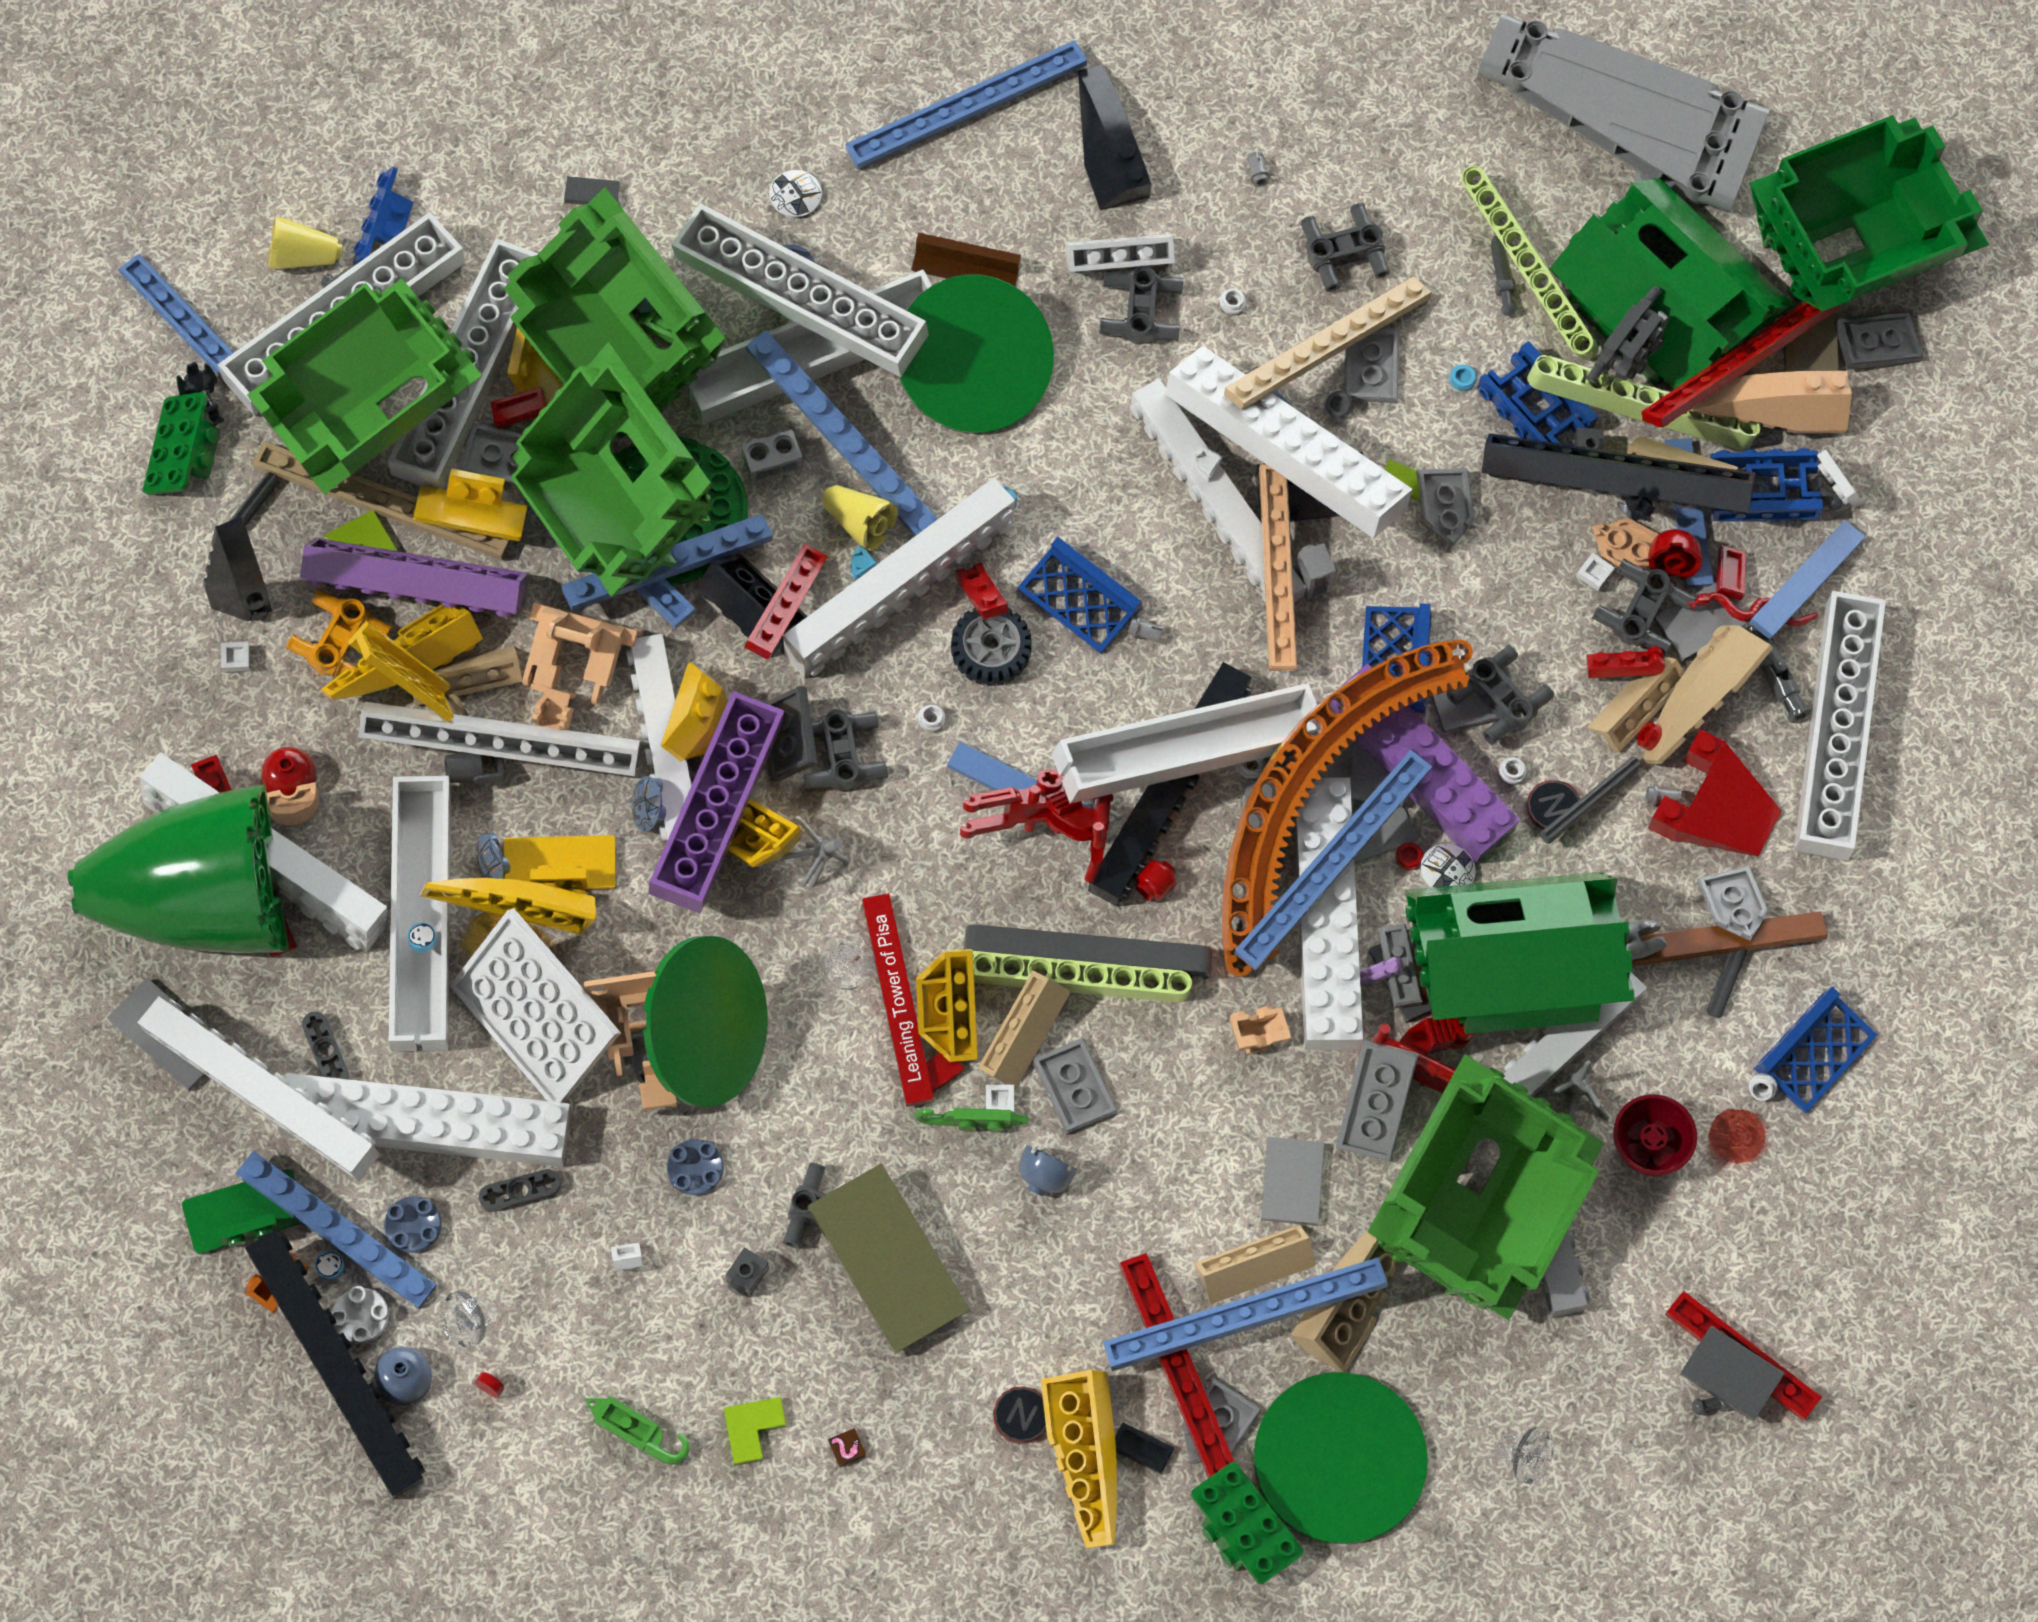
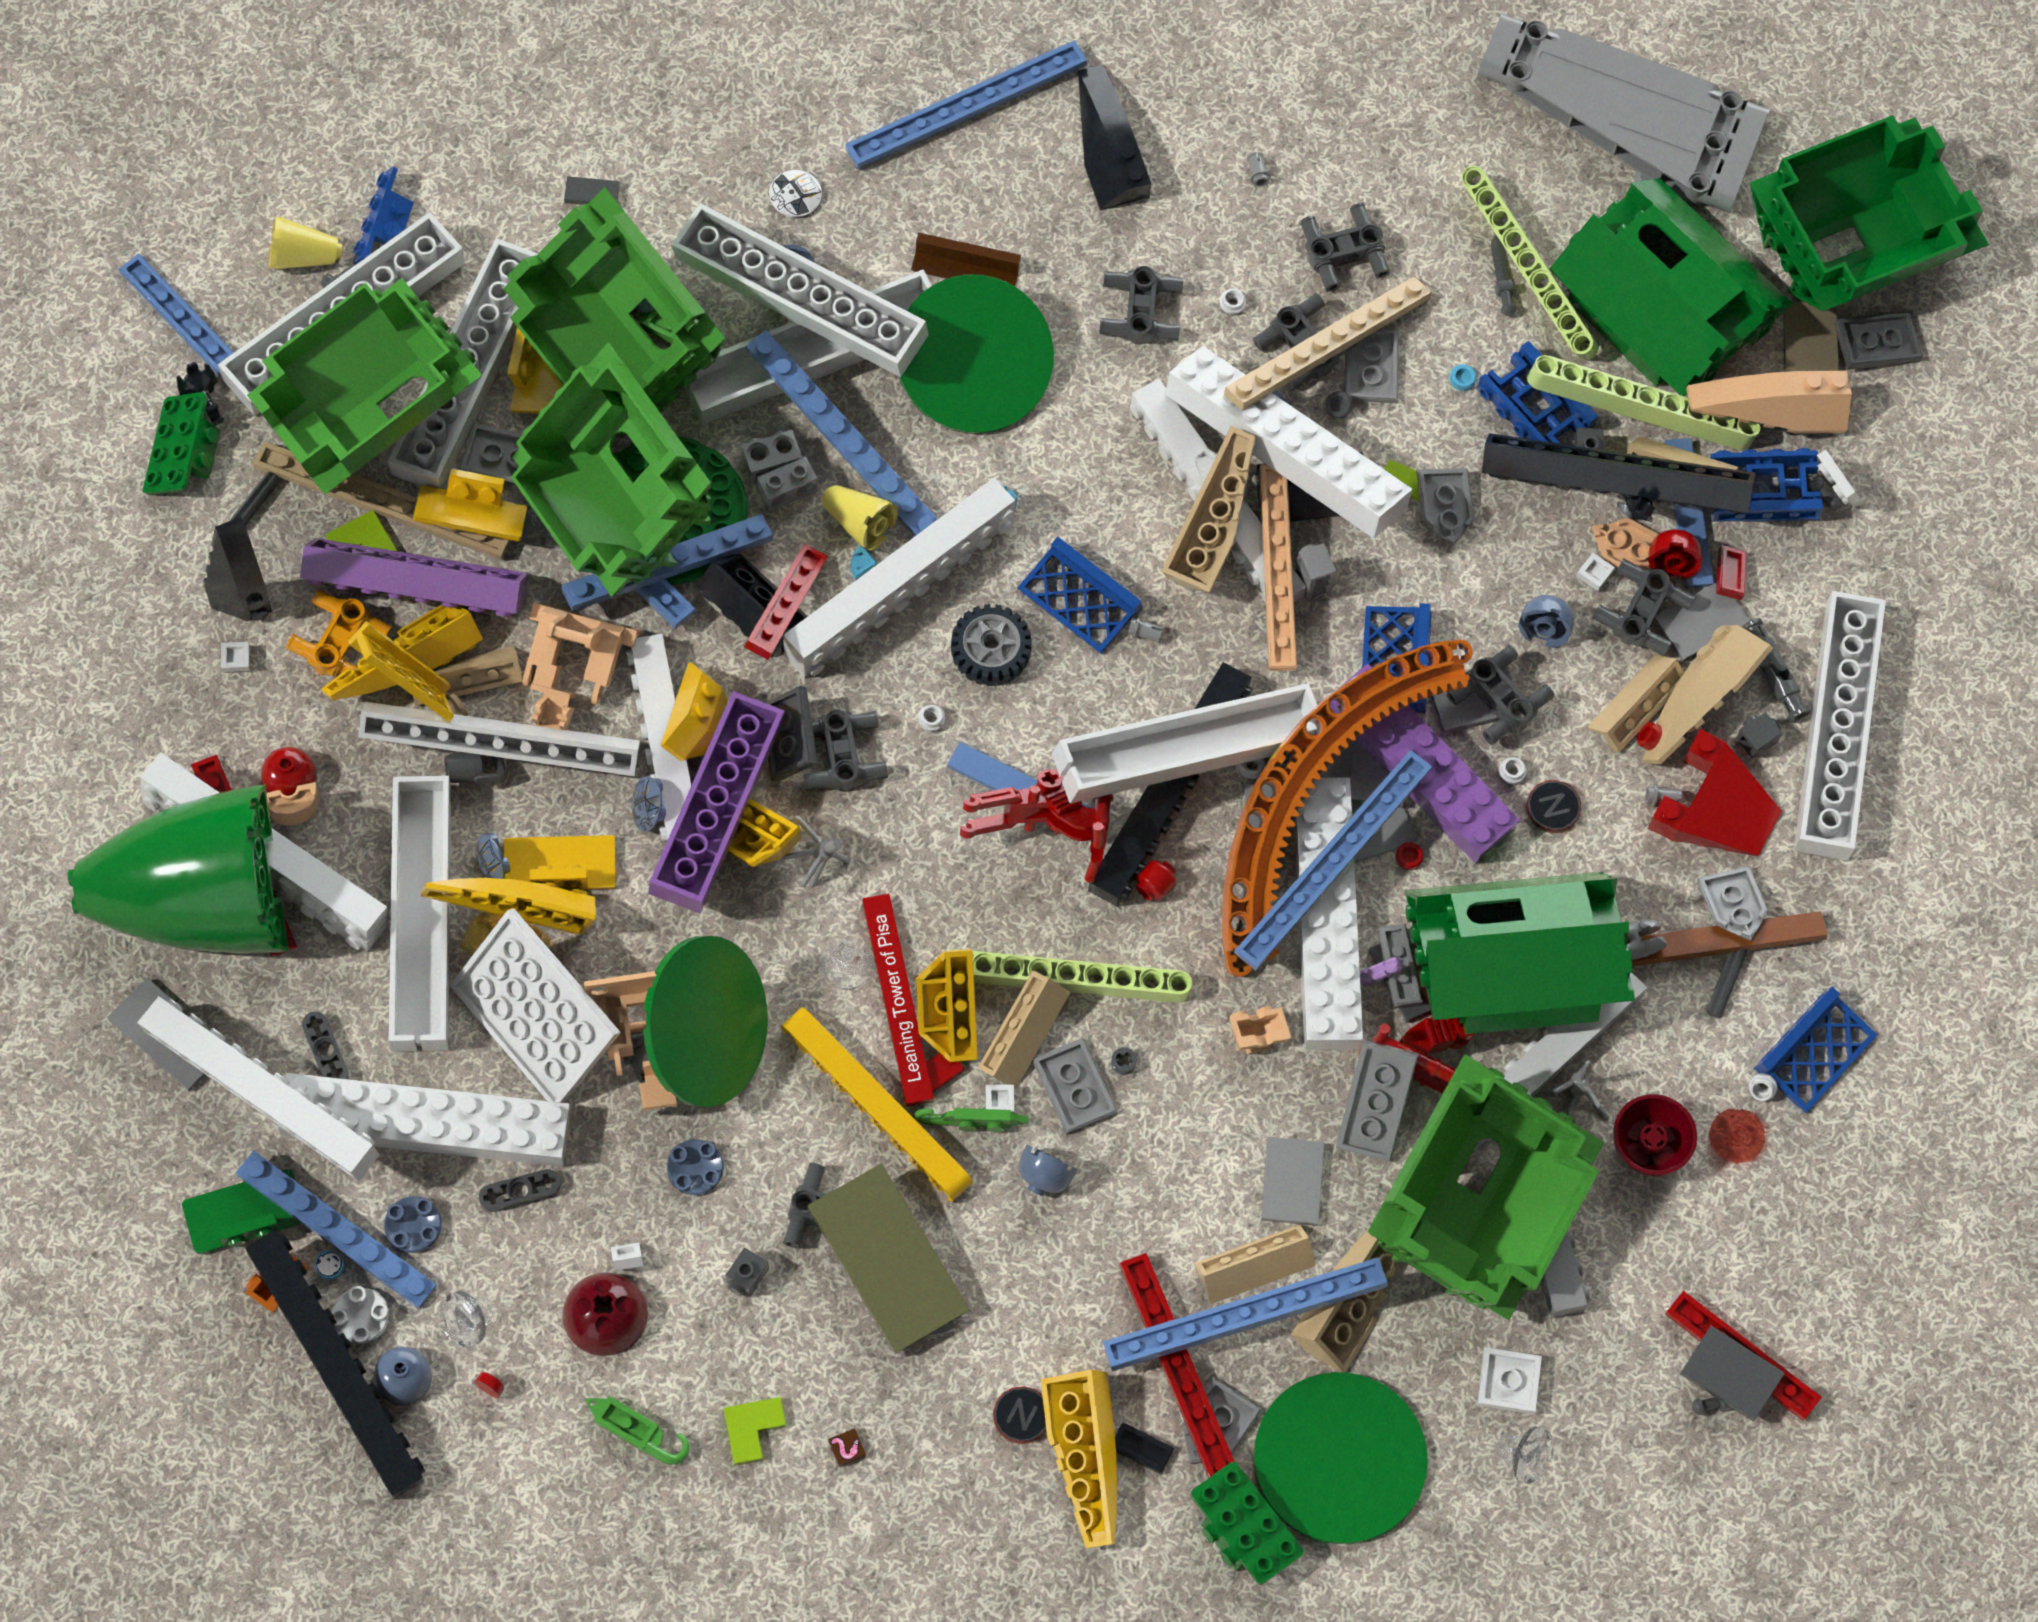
tile [408,923,437,952] -> none
red tile [490,387,547,428] -> none
red plate [955,562,1009,620] -> none
dark grey beam [963,924,1213,980] -> none
white brick [1065,234,1175,272] -> none
white dish [1420,844,1476,888] -> none
dark grey axle [1540,756,1642,844] -> none
dark grey piece [1586,286,1669,384] -> none
red plate [1586,646,1665,678] -> none
red plate [1641,302,1839,428] -> none
red animal [1687,592,1818,626] -> none
medium blue tile [1749,520,1865,640] -> none
none -> dark red piece [562,1272,648,1356]
none -> light grey brick [757,457,818,512]
none -> yellow beam [780,1007,973,1202]
none -> dark grey bush [1111,1047,1137,1075]
none -> tan wedge [1161,426,1256,593]
none -> dark grey piece [1252,293,1357,390]
none -> white plate [1477,1347,1542,1414]
none -> sand blue cylinder [1518,595,1574,648]
none -> dark grey brick [1736,712,1782,759]

